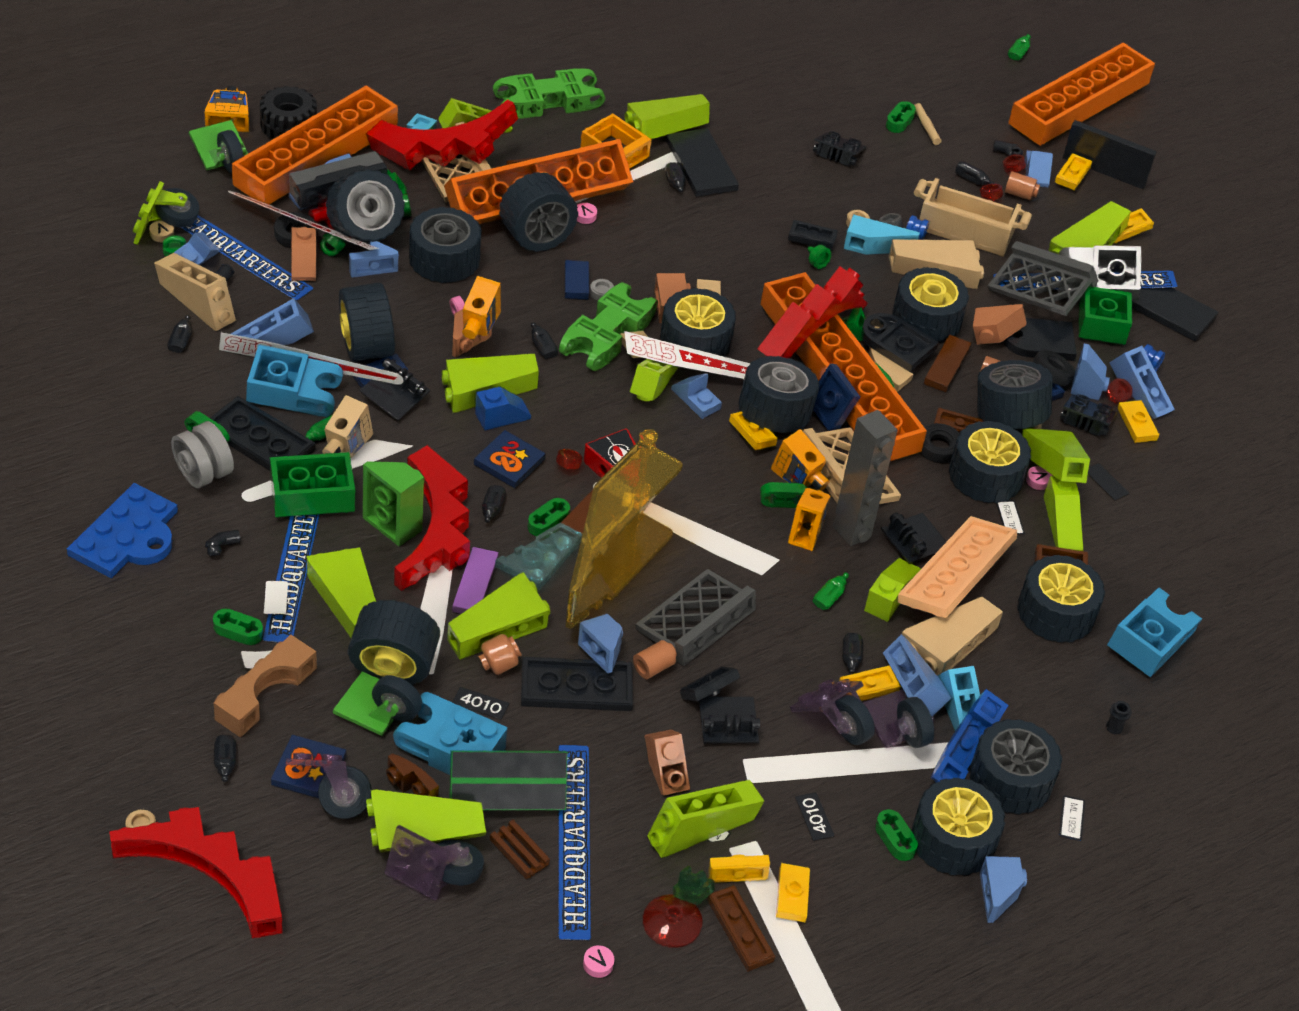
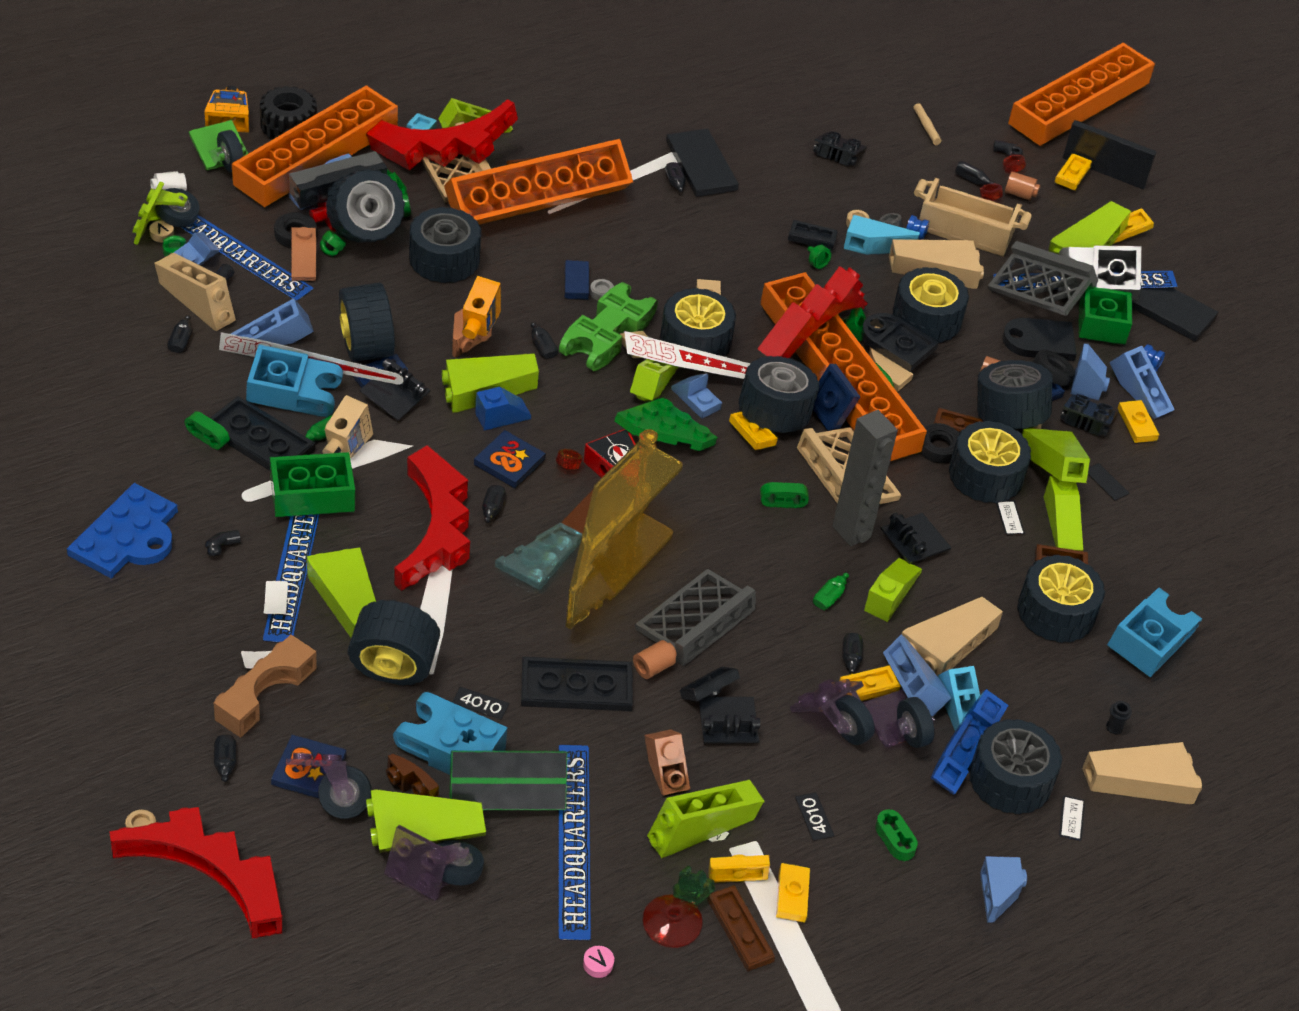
light grey wheel [171,421,234,488] -> none
green beam [213,609,263,645] -> none
sticker [228,191,379,250] -> none
plate [333,671,422,736] -> none
medium blue slope [349,241,398,278] -> none
bright green slope [363,461,424,547] -> none
lime slope [447,572,550,660] -> none
bright pink tile [450,296,465,315] -> none
medium lavender tile [452,547,499,614] -> none
nougat head [478,634,521,675] -> none
reddish brown tile [490,820,550,879] -> none
bright green piece [493,69,605,118] -> none
black wheel [499,172,578,252] -> none
green beam [528,498,570,537] -> none
bright pink tile [577,203,597,224] -> none
medium blue slope [578,614,623,673] -> none
light orange window [580,113,652,169] -> none
white sticker [593,481,779,575] -> none
lime slope [625,94,710,139] -> none
nougat slope [654,273,691,323] -> none
white sticker [743,743,948,783] -> none
light orange torso [771,429,830,491] -> none
light orange torso [788,488,831,551] -> none
green beam [886,101,916,133] -> none
light nougat plate [898,516,1017,618] -> none
black wheel [911,778,1005,876] -> none
reddish brown tile [924,335,972,392] -> none
nougat slope [973,304,1027,344] -> none
green piece [1008,34,1031,61] -> none
medium blue slope [1025,151,1053,188] -> none
bright pink tile [1026,466,1052,490] -> none
clear red tile [1106,378,1132,404] -> none
none -> white brick [150,171,187,191]
none -> green plate [614,398,718,451]
none -> tan slope [1082,742,1202,804]

